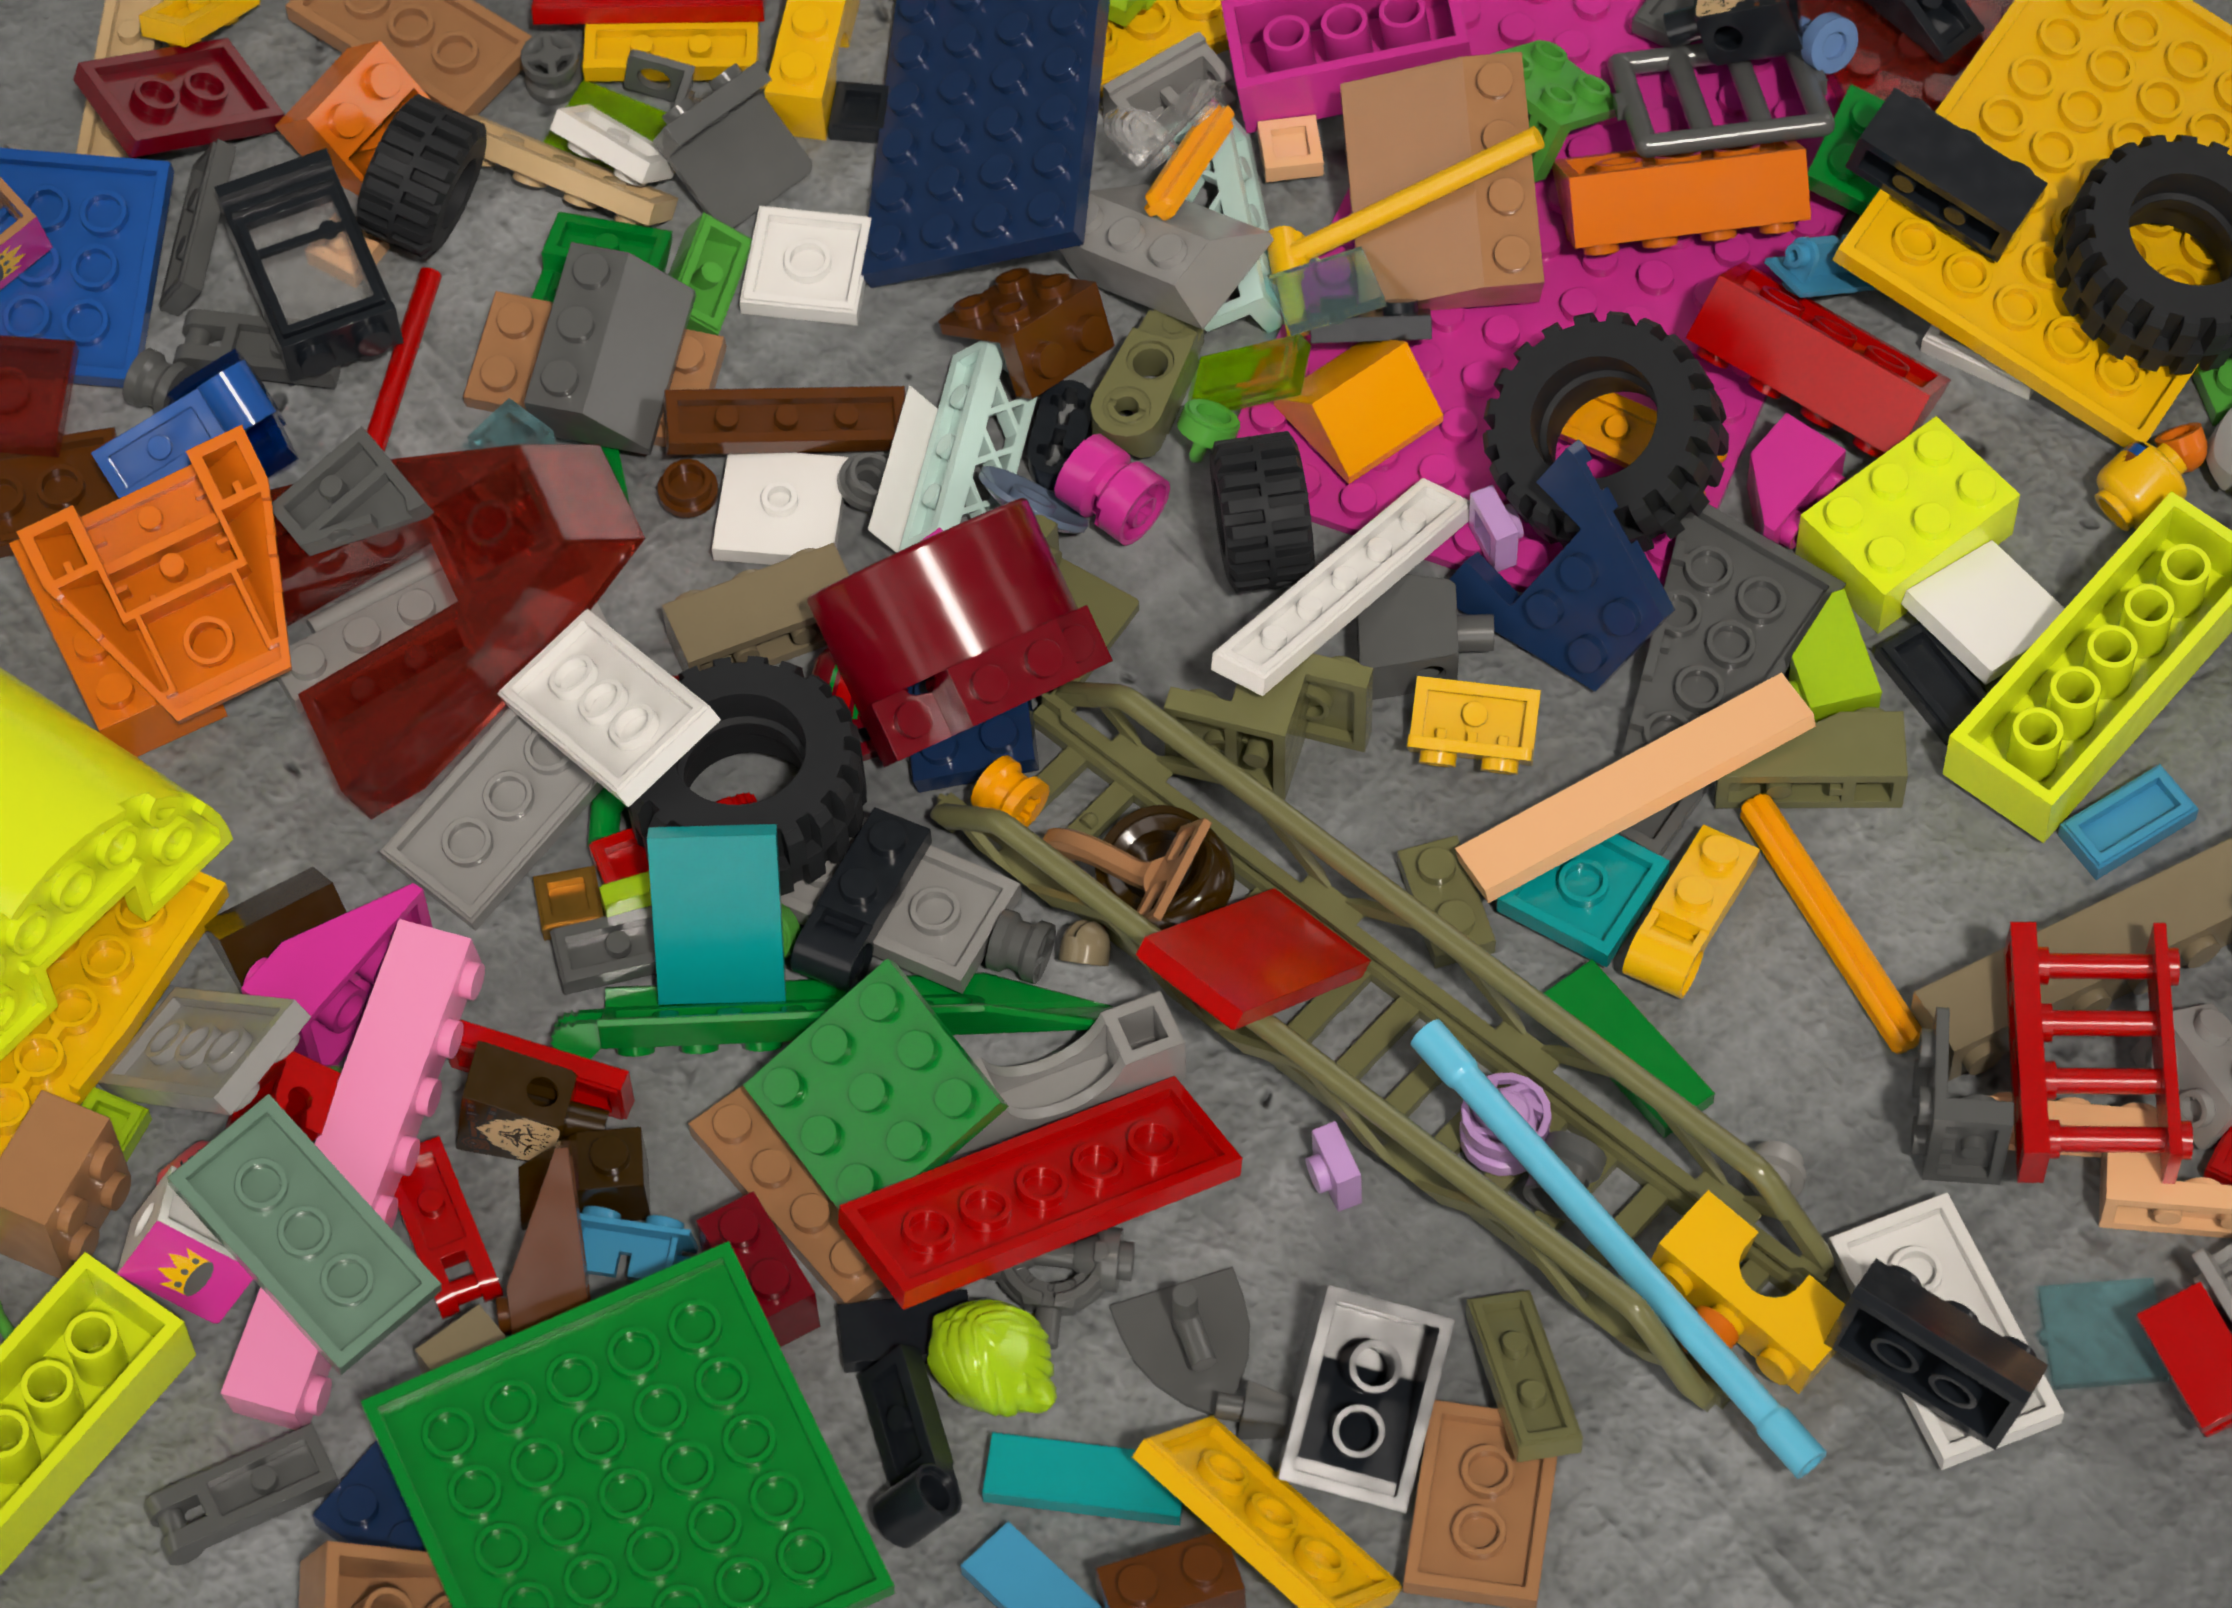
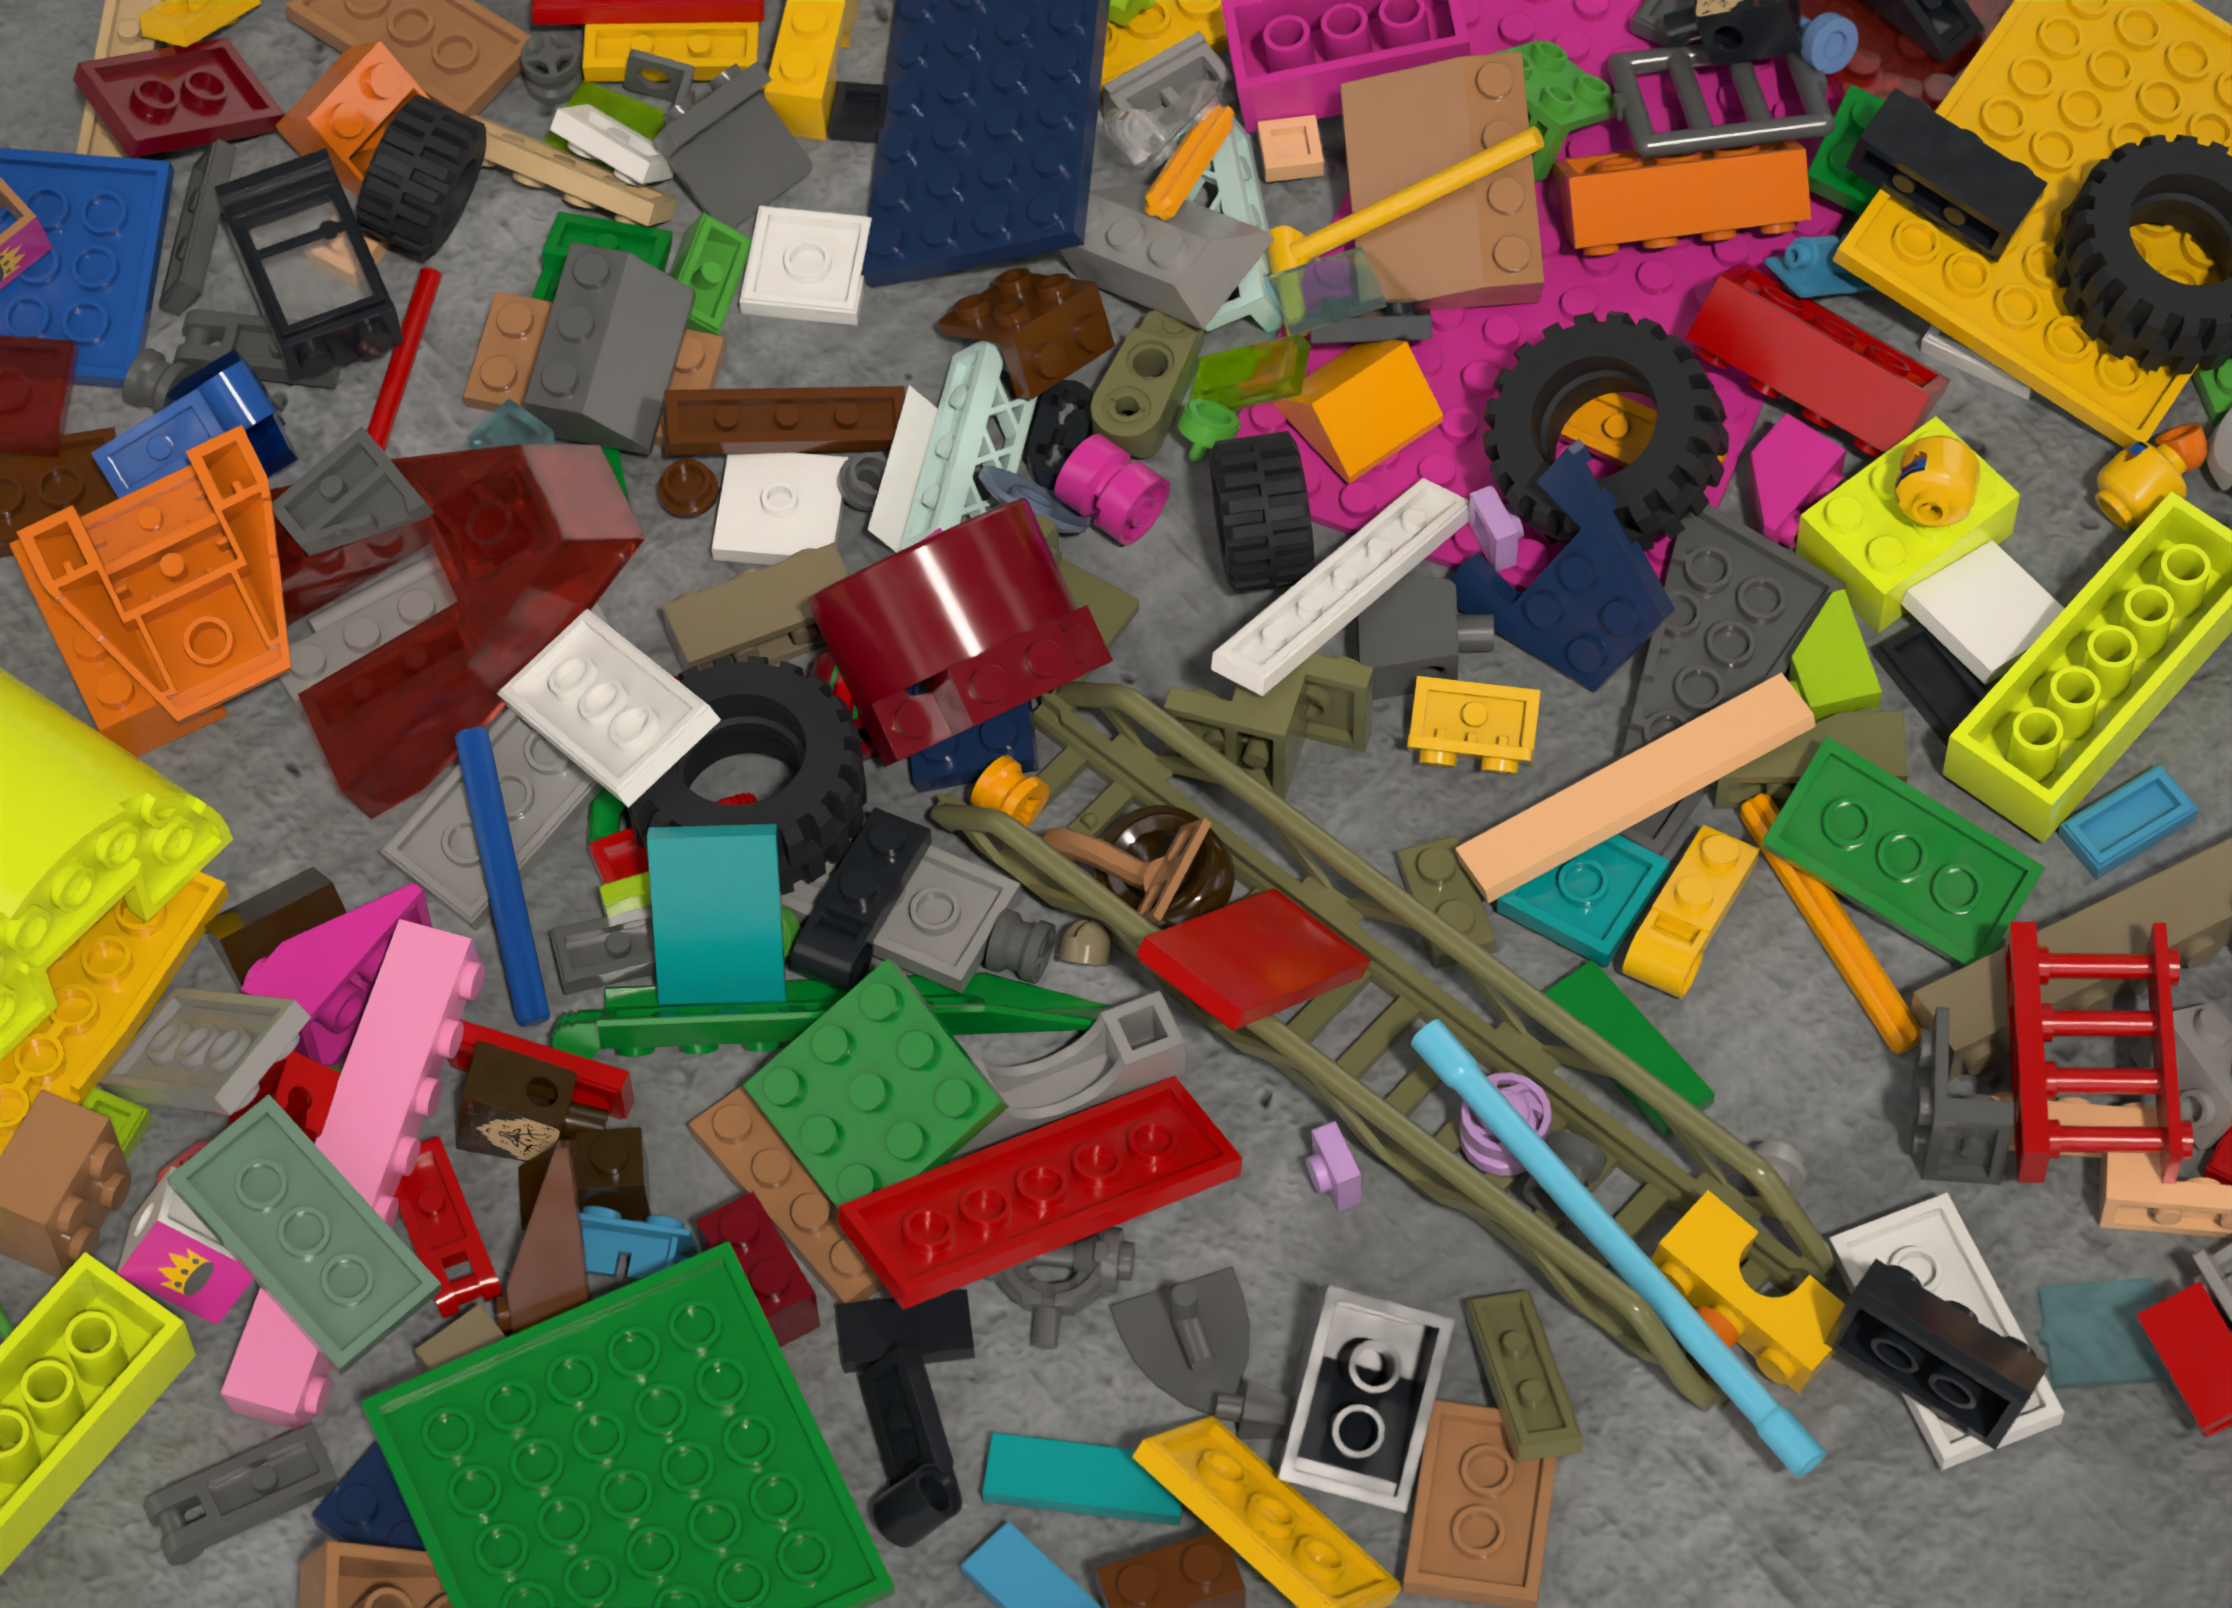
pearl gold tile [533,865,604,941] -> none
lime hair [927,1299,1057,1418] -> none
none -> blue axle [455,727,550,1027]
none -> green plate [1759,736,2045,968]
none -> yellow head [1895,435,1980,527]

